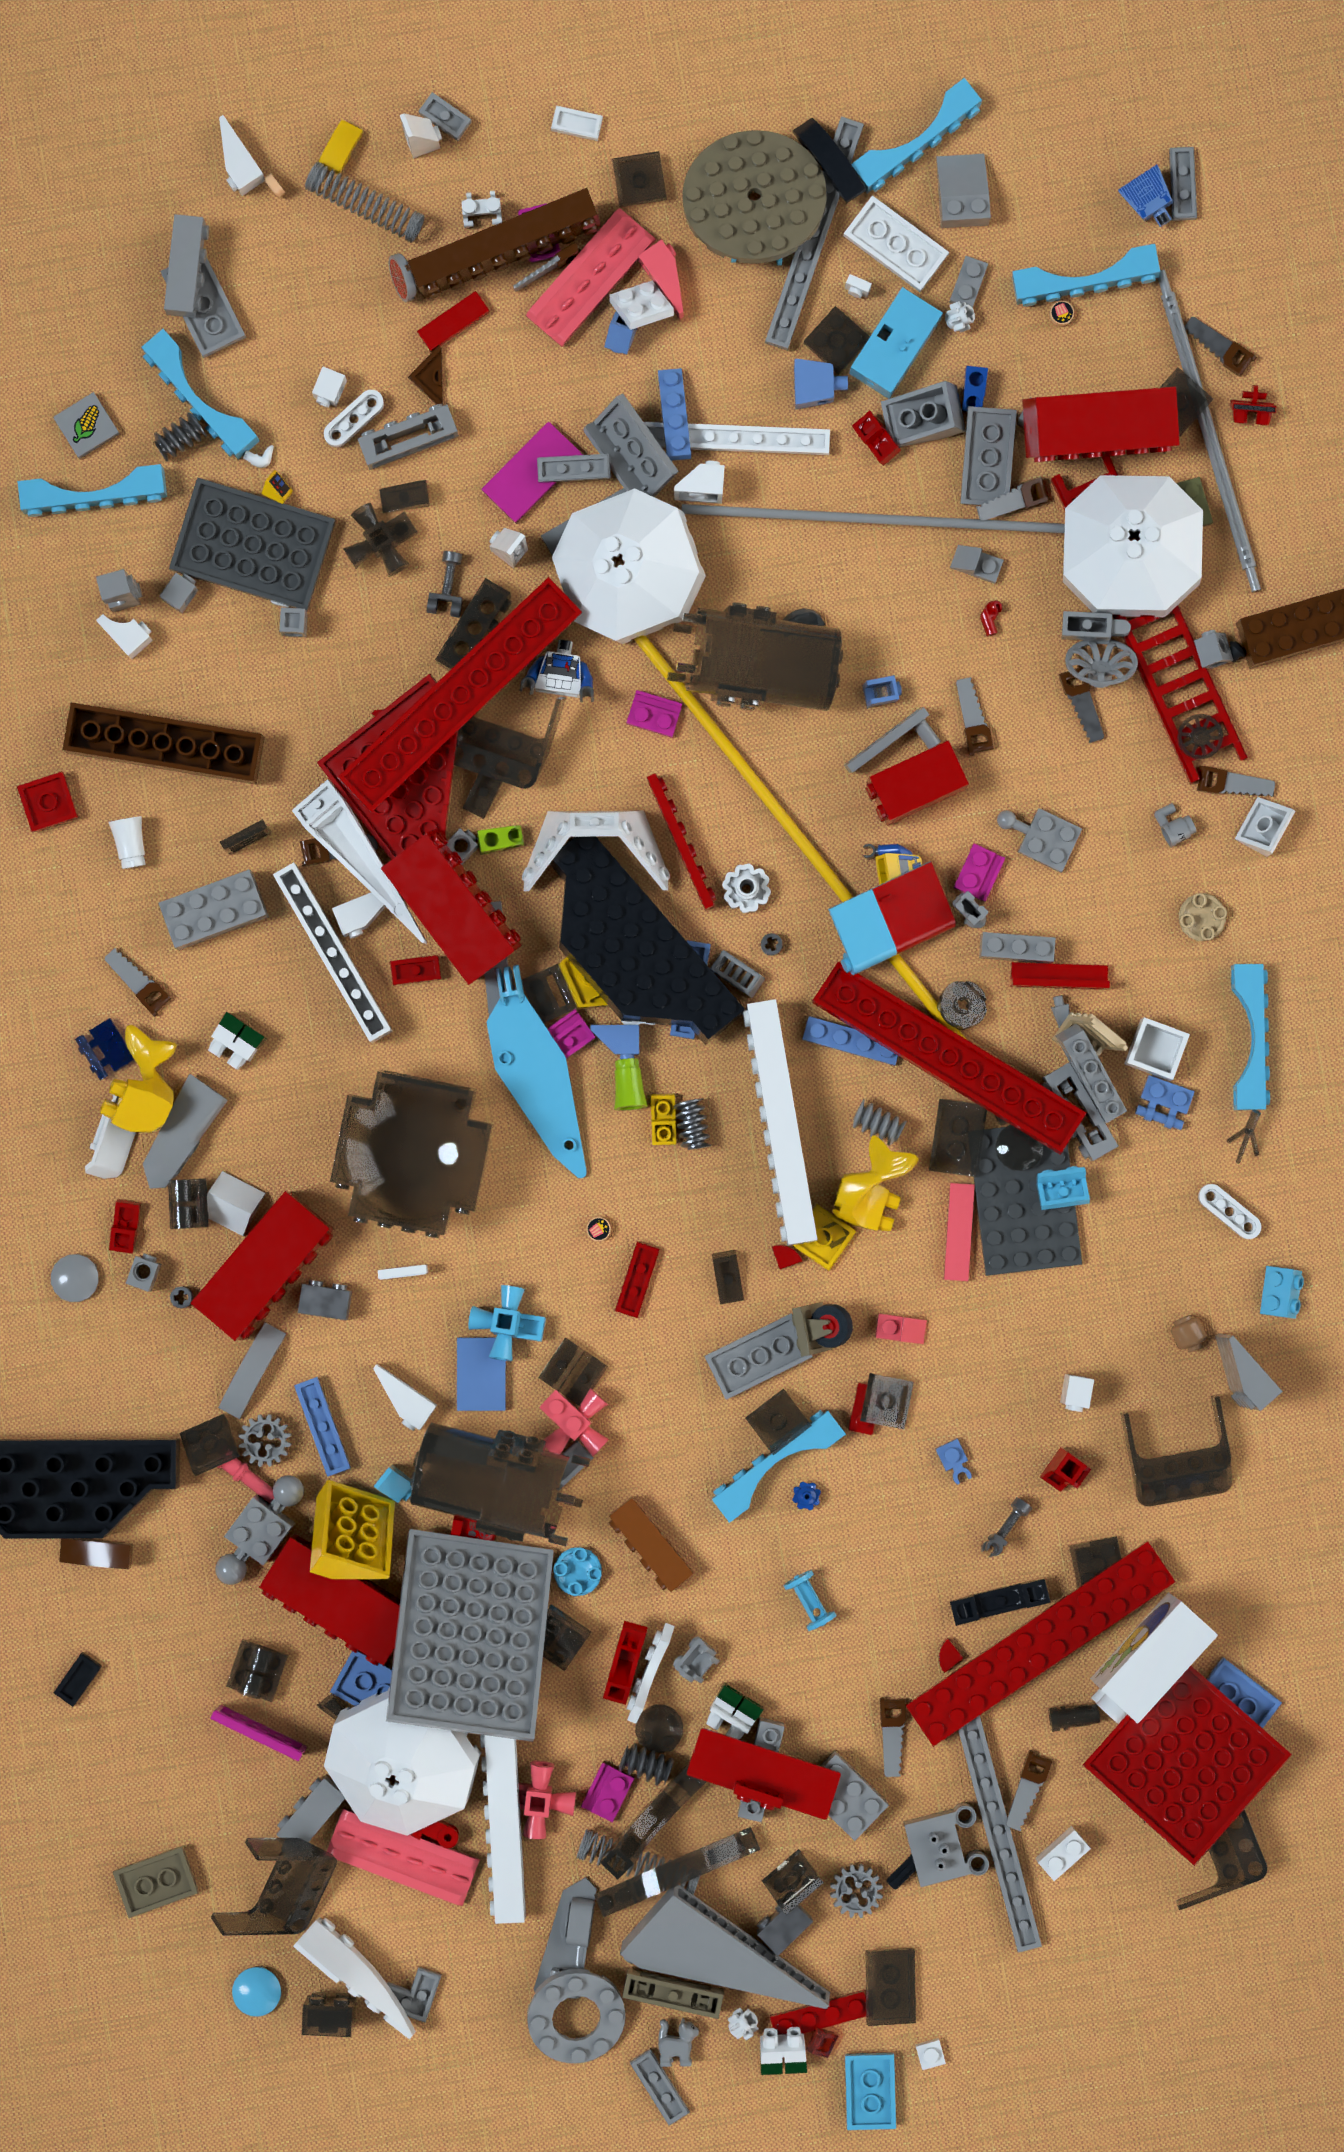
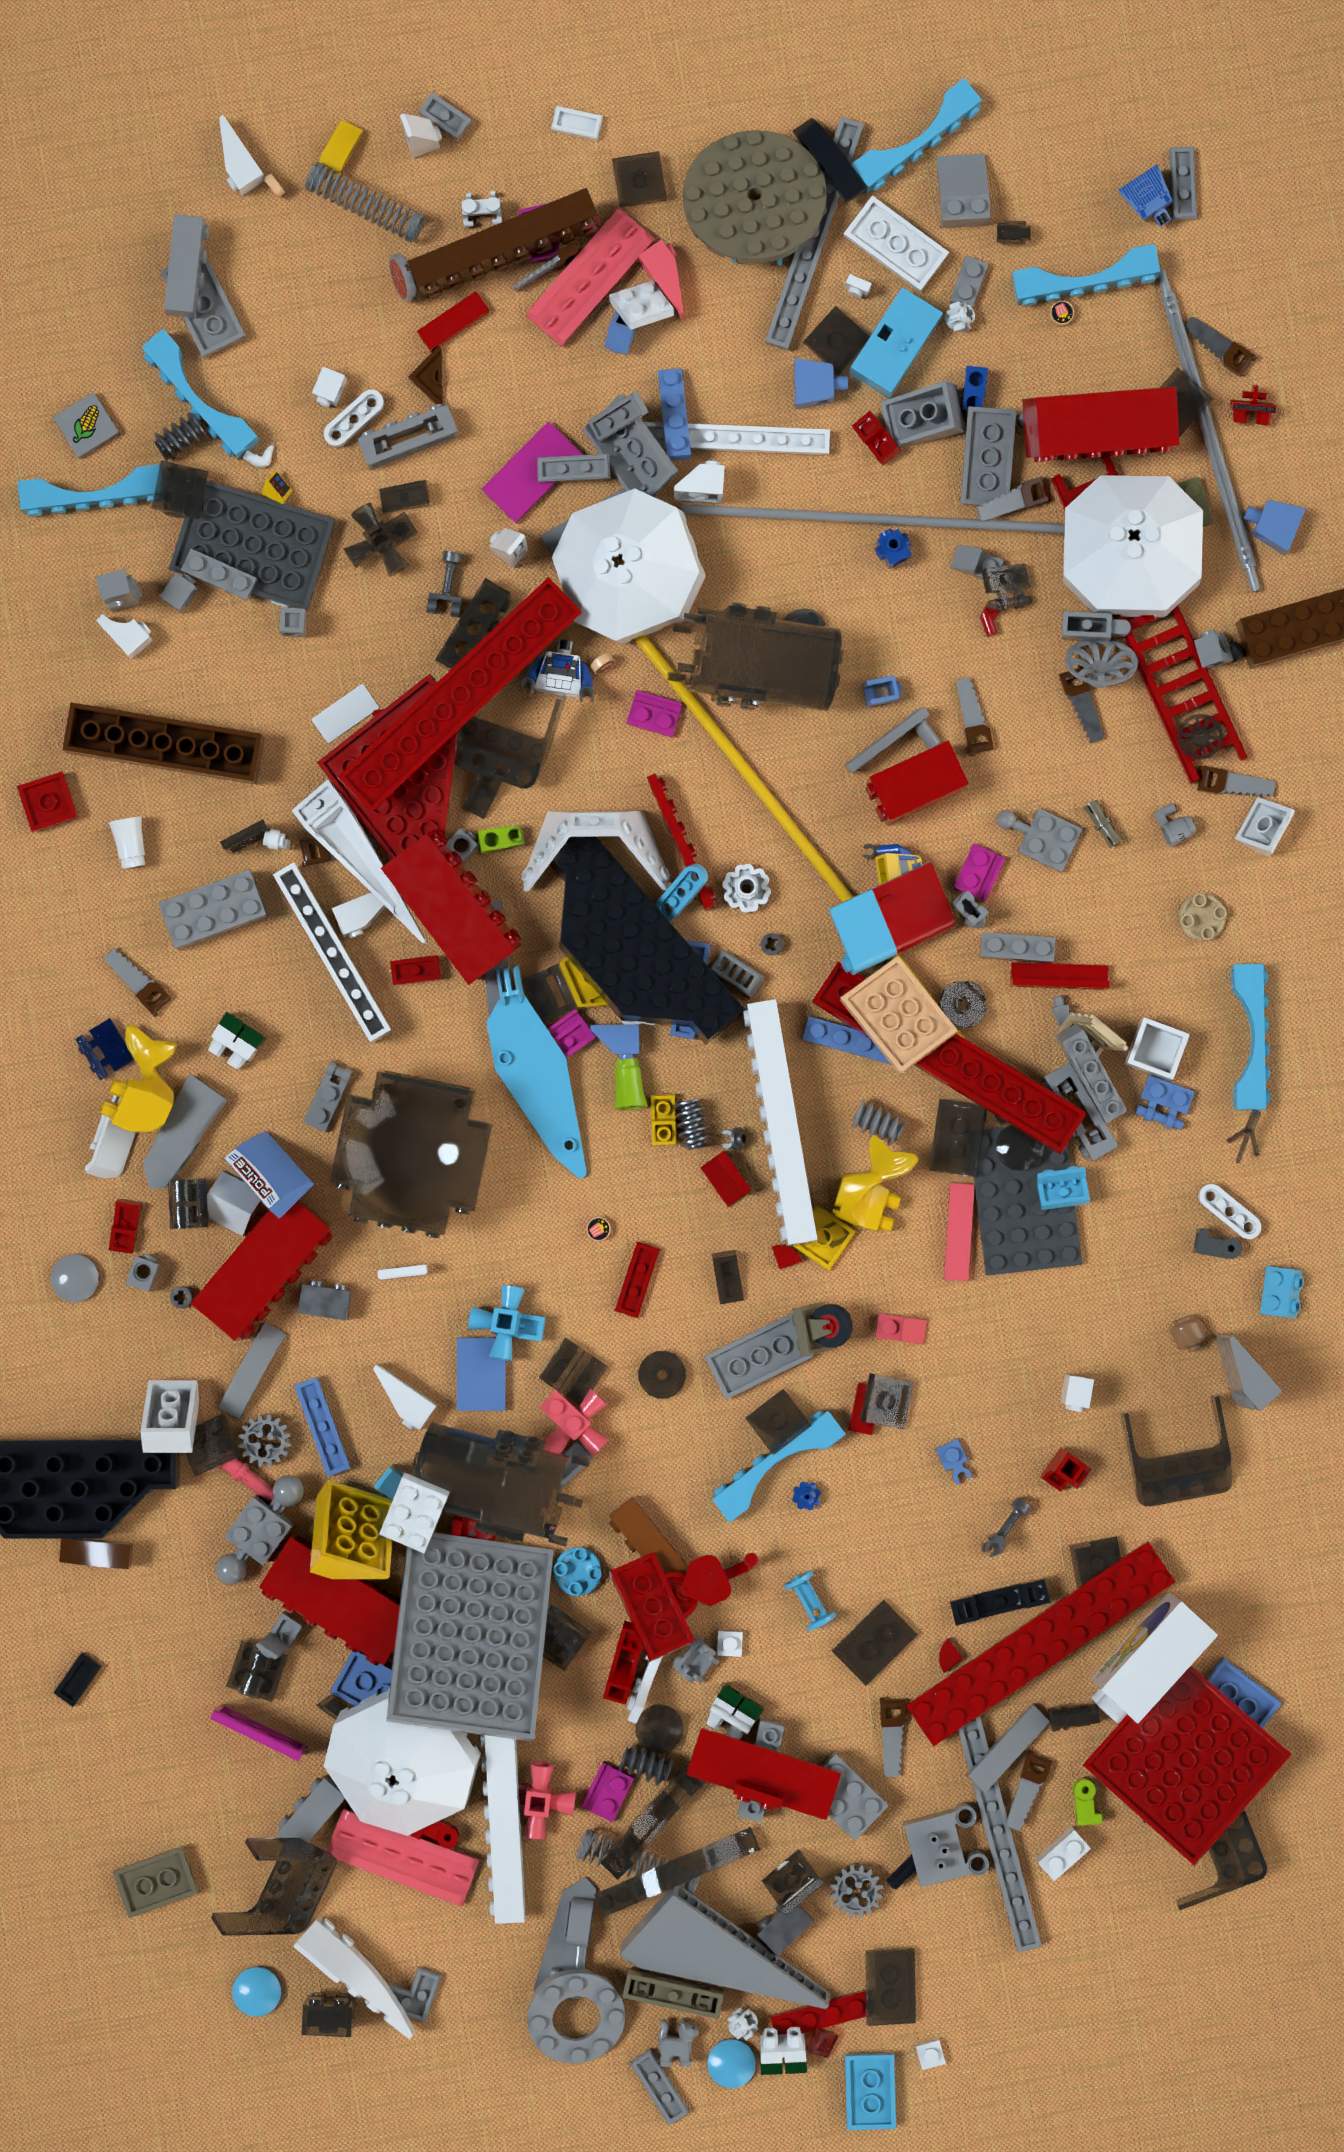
none -> white brick [140,1380,199,1453]
none -> clear smoke plate [151,460,208,519]
none -> light grey plate [181,549,258,601]
none -> medium blue slope [224,1131,314,1219]
none -> light grey bracket [256,1610,305,1659]
none -> white plate [263,829,291,850]
none -> light grey plate [303,1061,353,1132]
none -> white sticker [312,684,379,743]
none -> white plate [379,1472,450,1553]
none -> light grey tile [588,391,649,442]
none -> light nougat tile [591,653,615,674]
none -> red plate [609,1552,759,1662]
none -> clear smoke plate [638,1351,686,1399]
none -> medium azure plate [655,864,708,921]
none -> red panel [700,1151,751,1207]
none -> medium azure dish [707,2039,756,2089]
none -> white plate [717,1630,743,1657]
none -> flat silver plate [722,1127,747,1151]
none -> clear smoke tile [831,1599,918,1686]
none -> light nougat plate [840,956,958,1075]
none -> blue brick [874,528,912,569]
none -> light grey tile [966,1704,1050,1793]
none -> clear smoke plate [981,563,1032,611]
none -> clear smoke brick [997,221,1031,245]
none -> lime leg [1073,1777,1103,1826]
none -> dark tan pin [1084,800,1123,848]
none -> dark grey leg [1193,1229,1242,1259]
none -> medium blue torso [1243,500,1305,555]

